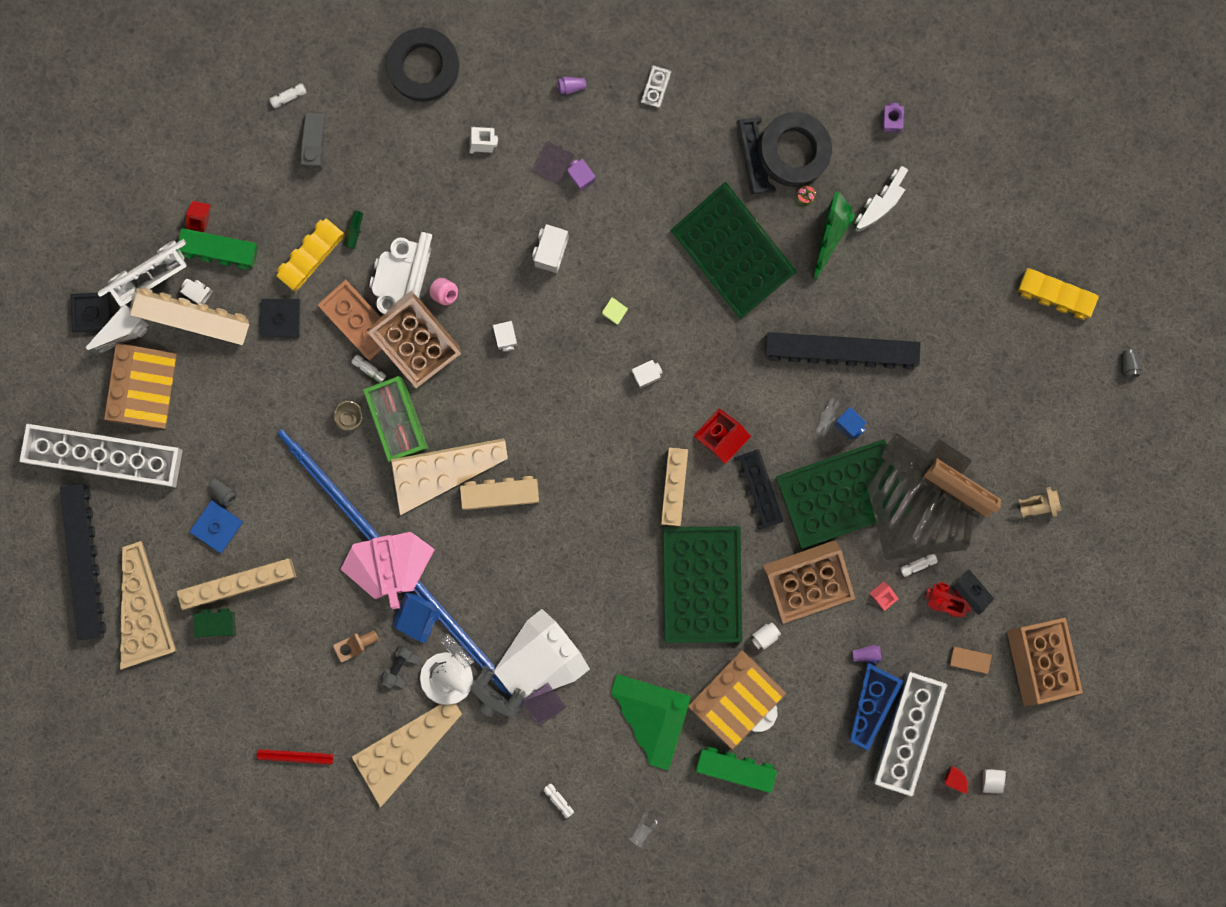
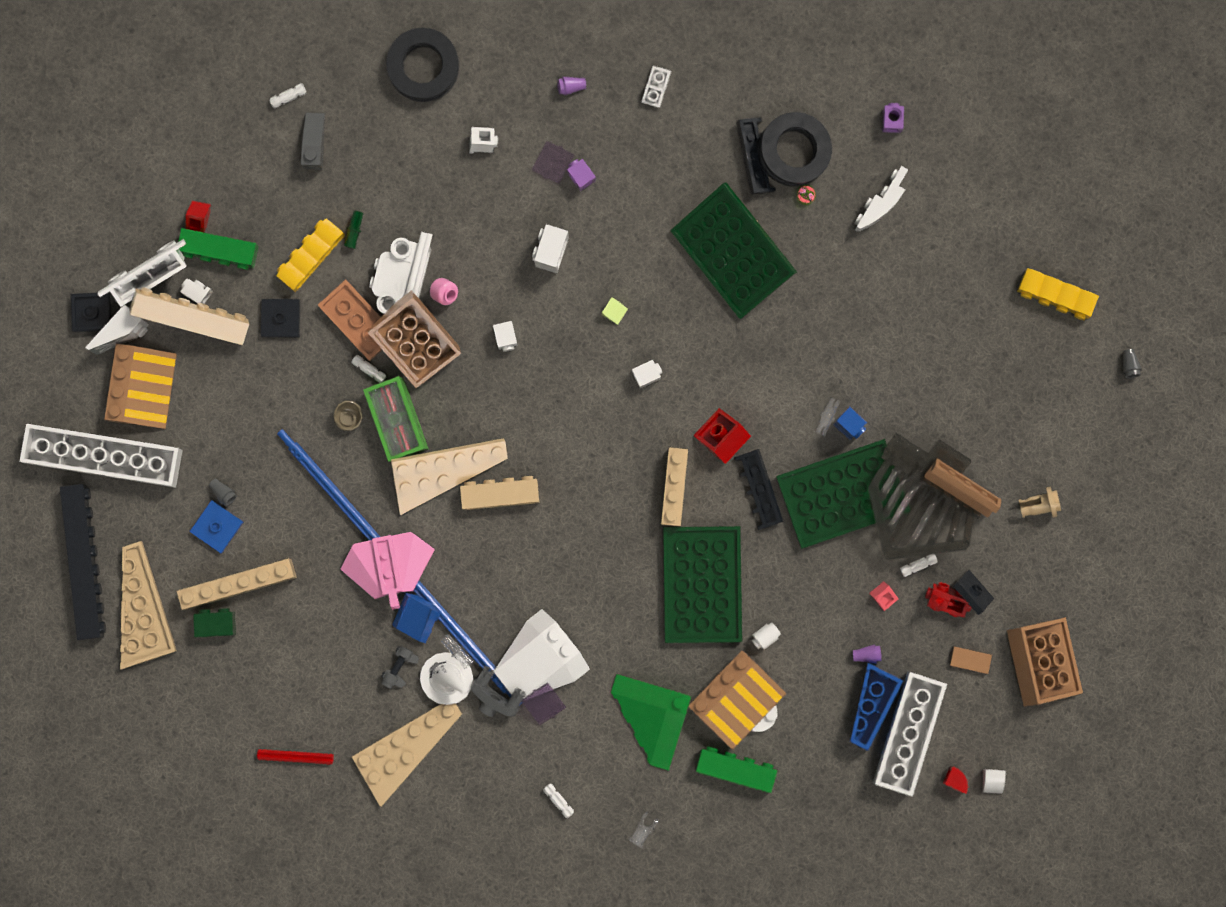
medium nougat bracket [333,630,379,662] -> none
medium nougat slope [763,540,855,624] -> none
black brick [765,332,921,370] -> none
green slope [813,191,854,280] -> none

